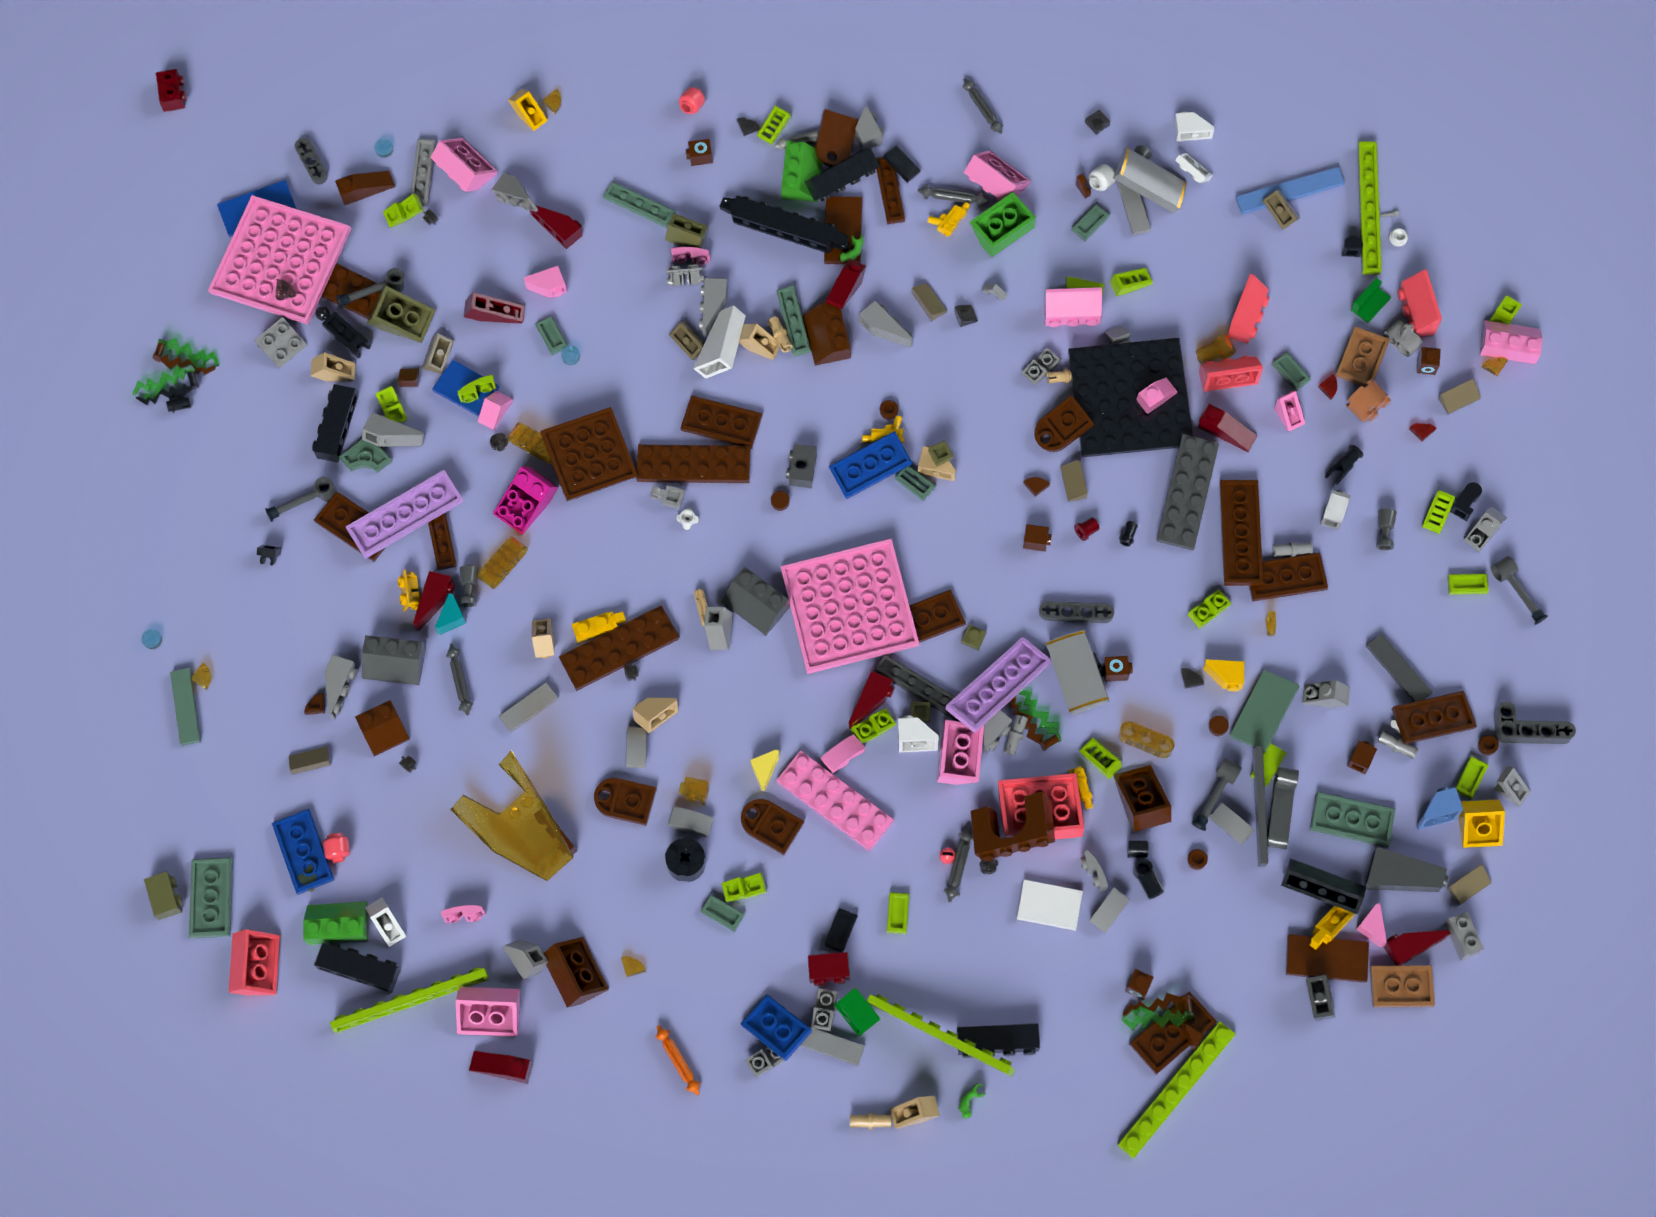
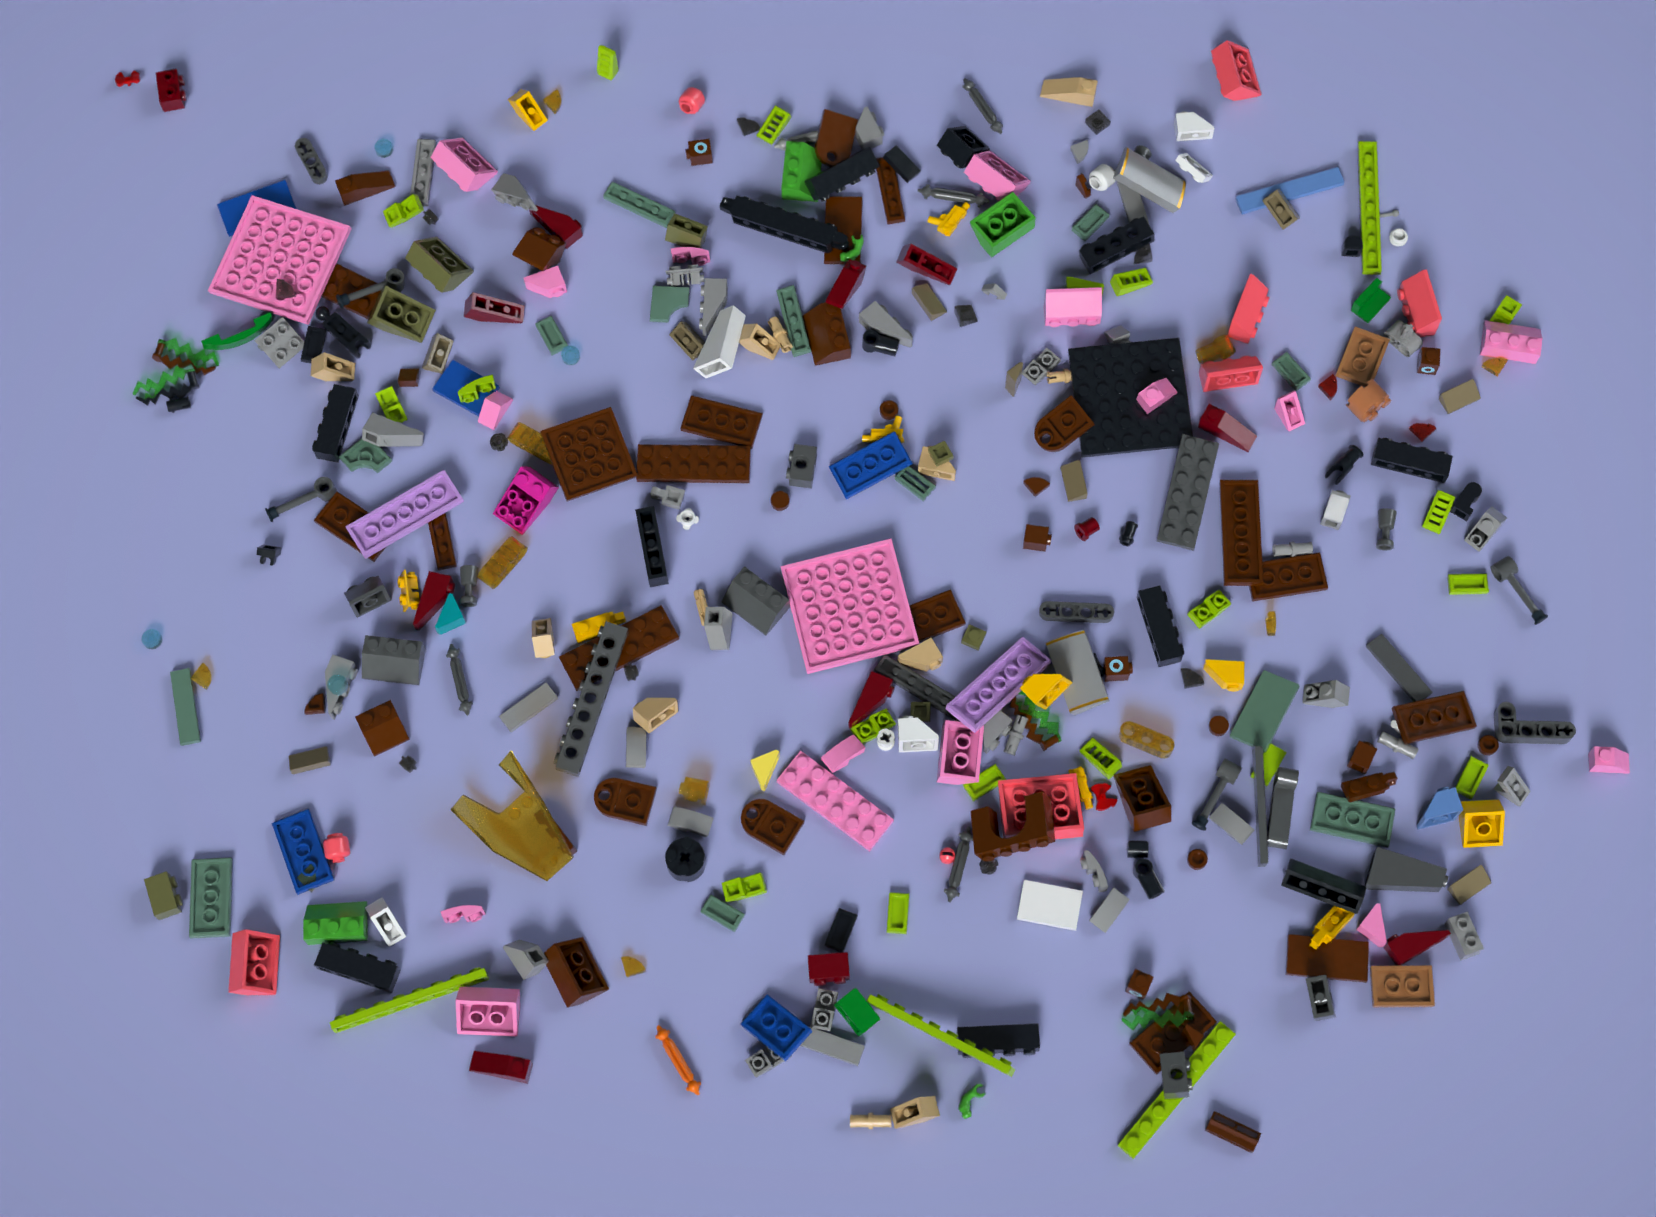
none -> red piece [115,71,140,87]
none -> green slope [201,313,273,350]
none -> black tile [301,326,327,363]
none -> clear light blue tile [327,675,348,695]
none -> dark grey slope [344,576,391,618]
none -> olive slope [405,237,474,293]
none -> reddish brown slope [512,227,566,271]
none -> dark grey brick [553,621,628,777]
none -> lime slope [597,45,619,80]
none -> black brick [635,506,669,587]
none -> sand green tile [650,286,690,323]
none -> black piece [862,330,900,356]
none -> white bush [877,728,895,751]
none -> dark red slope [896,244,957,285]
none -> tan slope [898,638,943,672]
none -> black slope [936,126,990,168]
none -> lime tile [963,764,1006,802]
none -> dark tan slope [1005,362,1023,397]
none -> yellow slope [1020,674,1073,710]
none -> tan slope [1040,77,1098,107]
none -> light grey tile [1070,140,1089,164]
none -> black brick [1079,216,1155,274]
none -> red piece [1090,783,1117,811]
none -> clear smoke tile [1134,244,1153,264]
none -> black brick [1136,586,1184,668]
none -> dark grey brick [1160,1052,1193,1099]
none -> reddish brown piece [1205,1111,1261,1153]
none -> coral slope [1211,40,1262,101]
none -> reddish brown hinge [1341,772,1398,802]
none -> black brick [1371,438,1453,483]
none -> bright pink slope [1588,746,1630,774]

